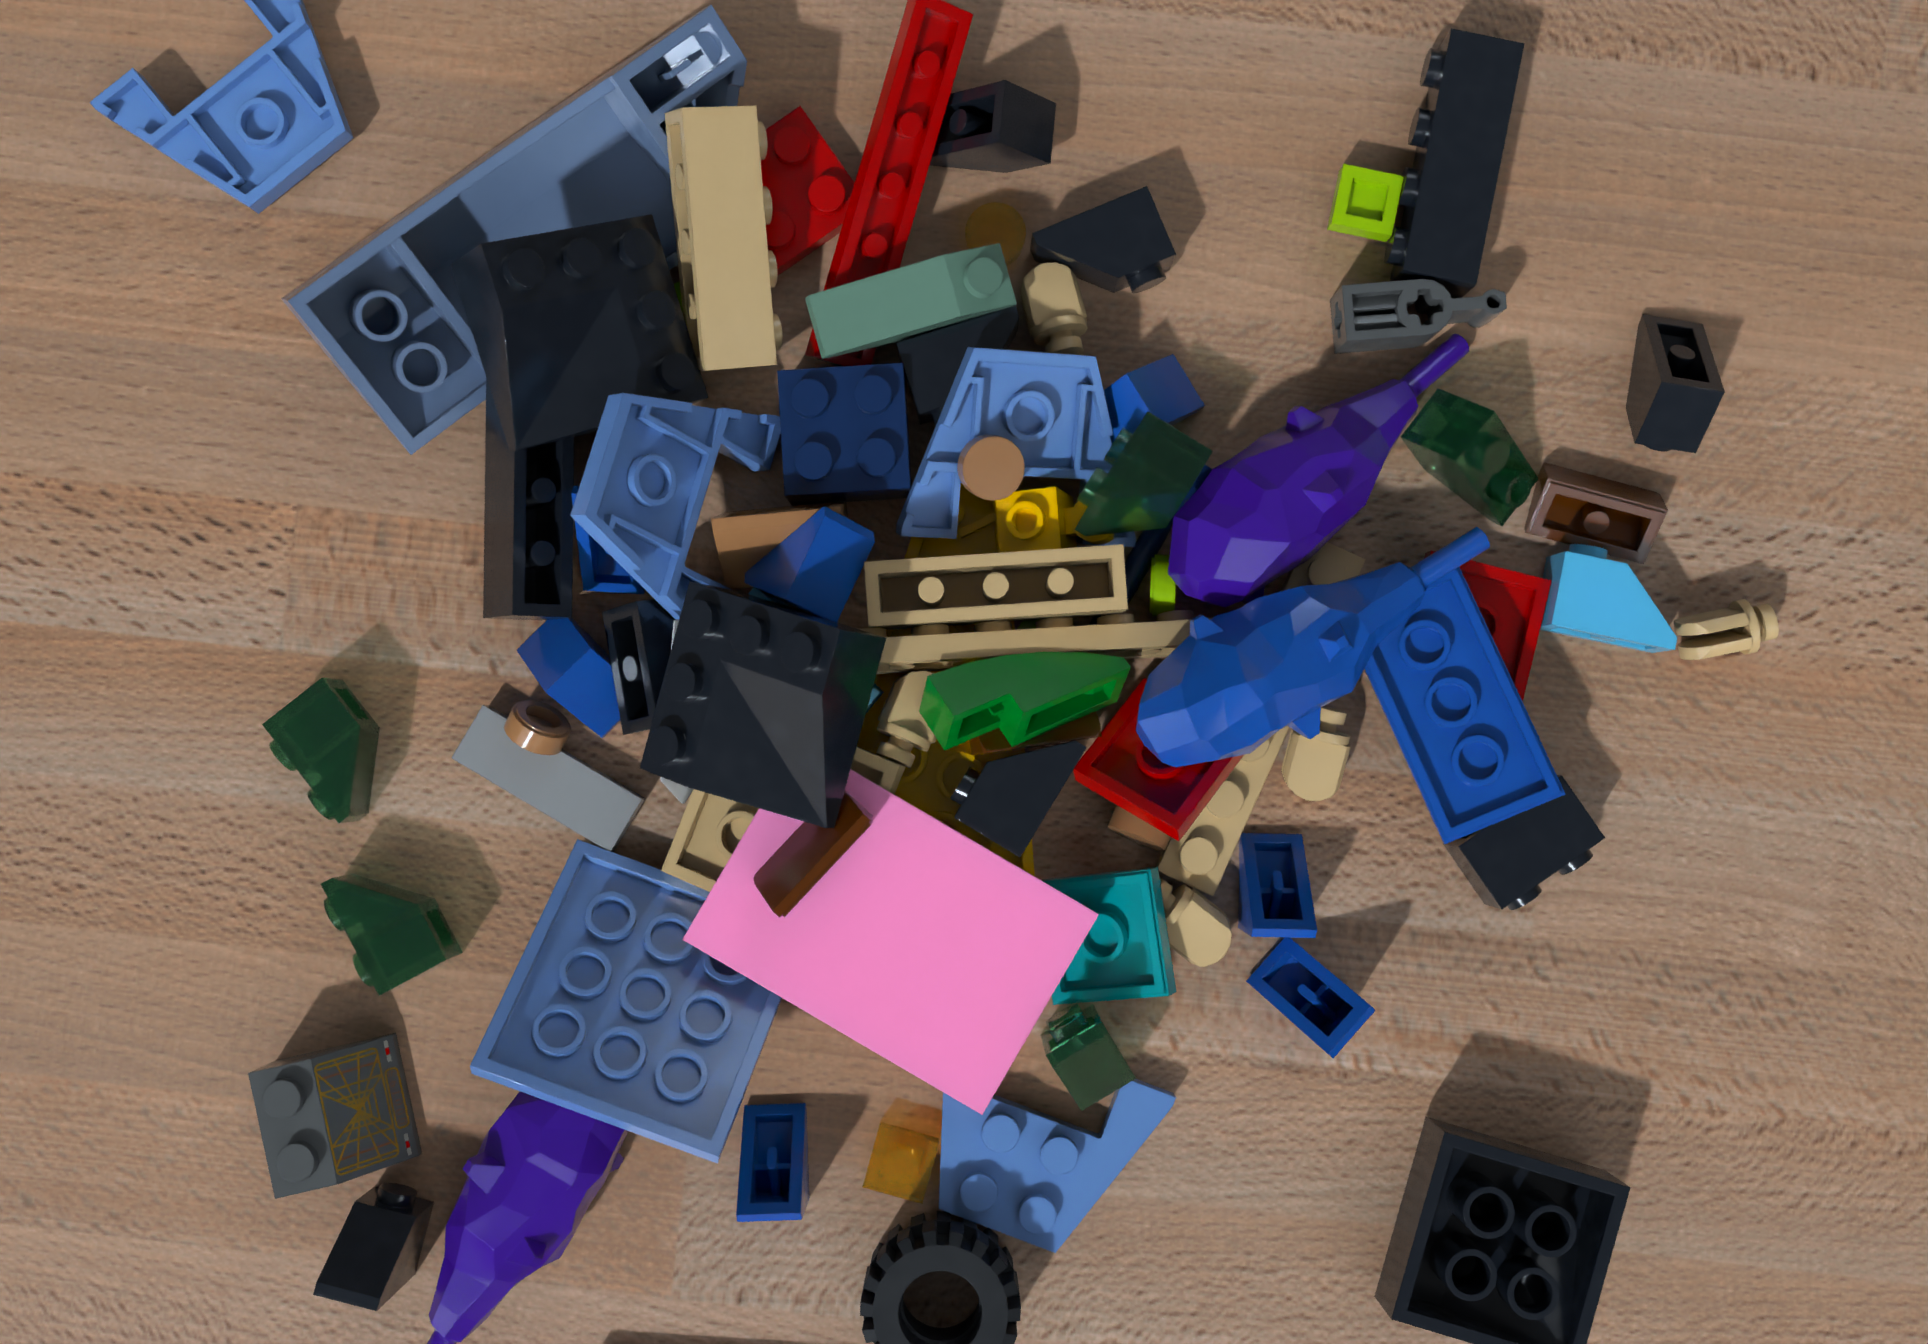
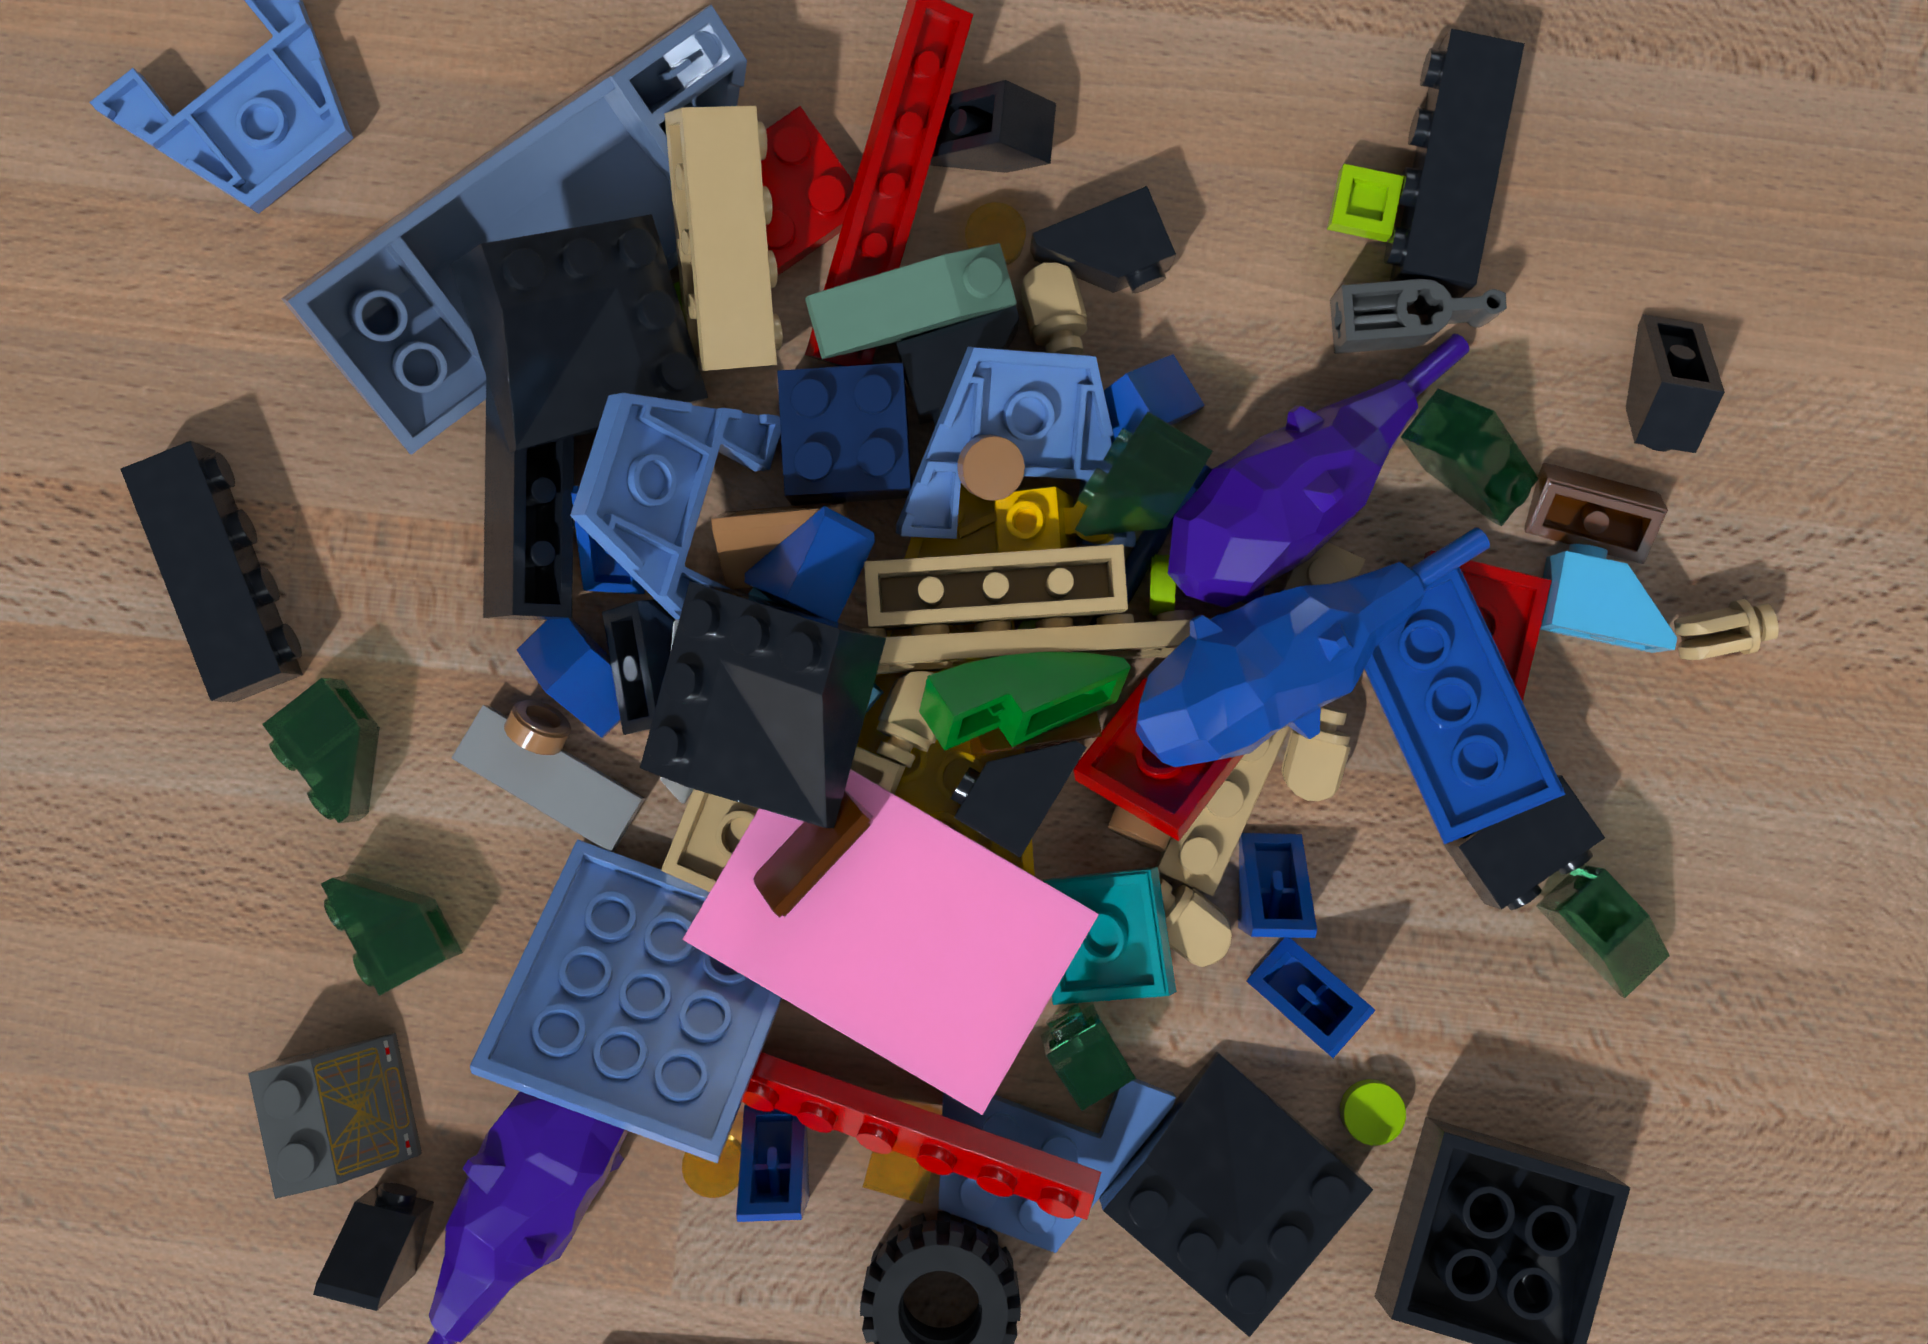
none -> black brick [120,441,303,702]
none -> clear yellow tile [682,1134,741,1198]
none -> red plate [742,1052,1102,1220]
none -> black slope [1099,1051,1374,1337]
none -> lime tile [1340,1079,1406,1146]
none -> clear green slope [1536,865,1670,998]

